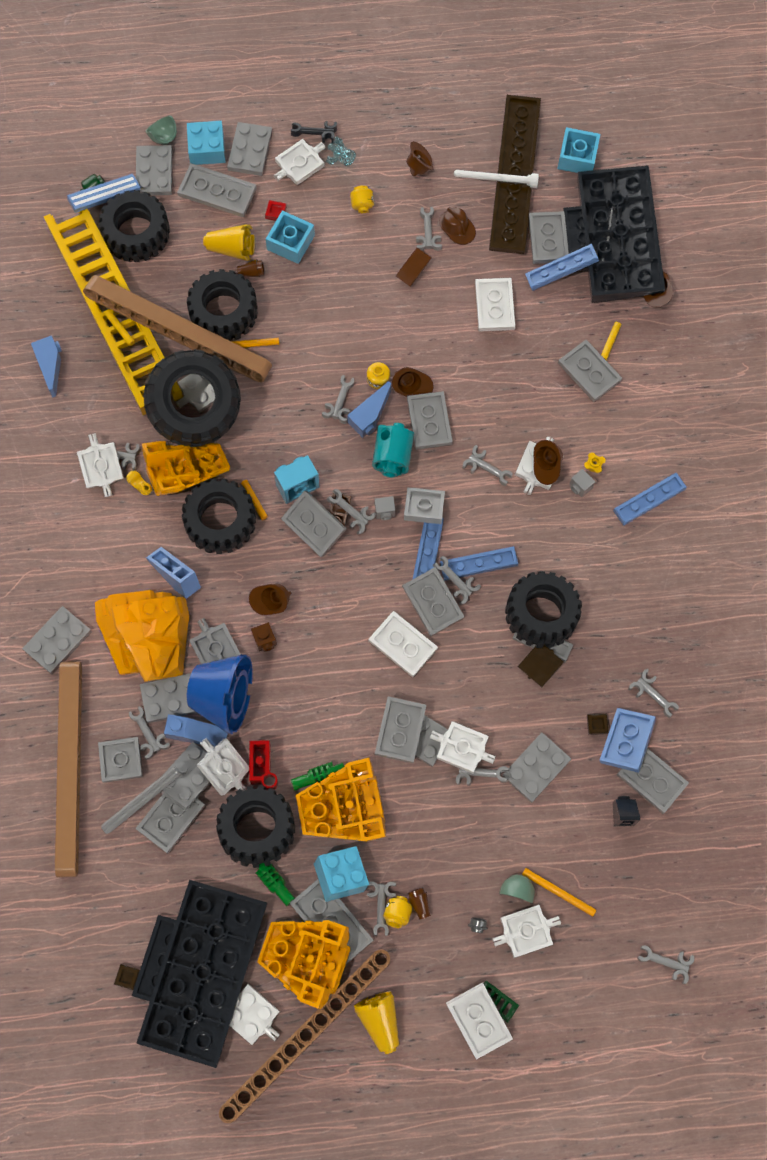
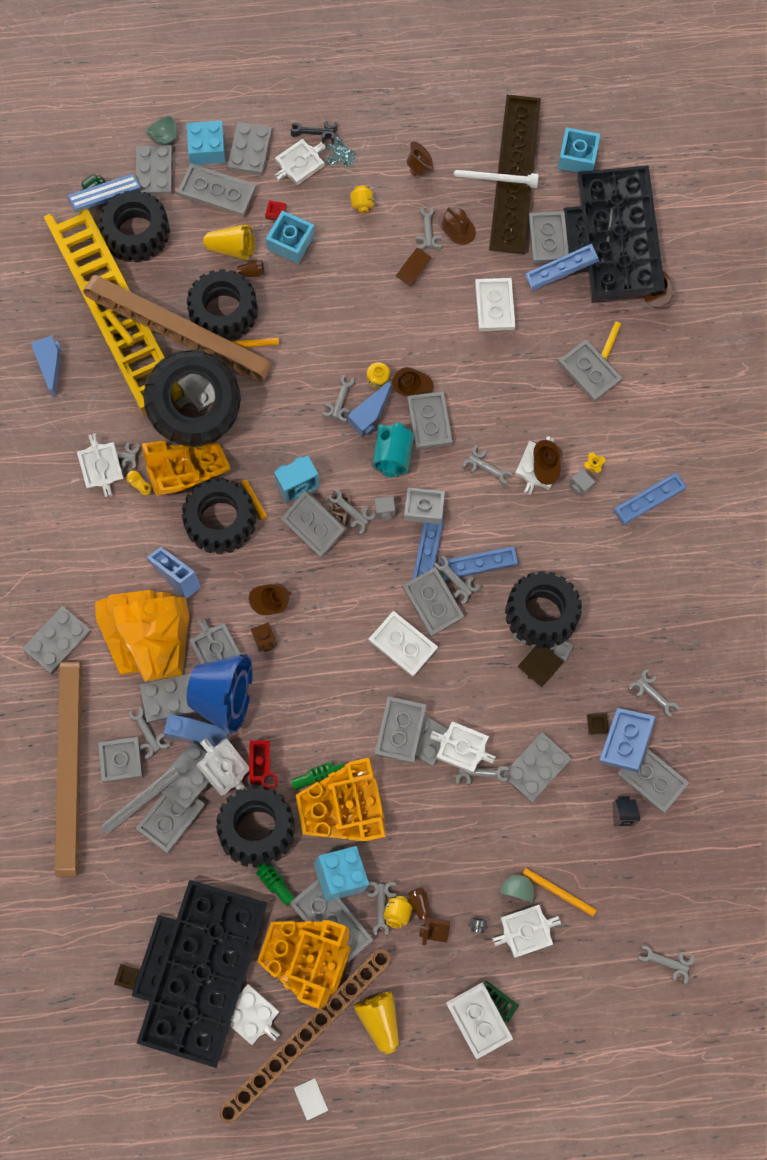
none -> white sticker [294,1078,328,1120]
none -> reddish brown bracket [419,917,450,945]

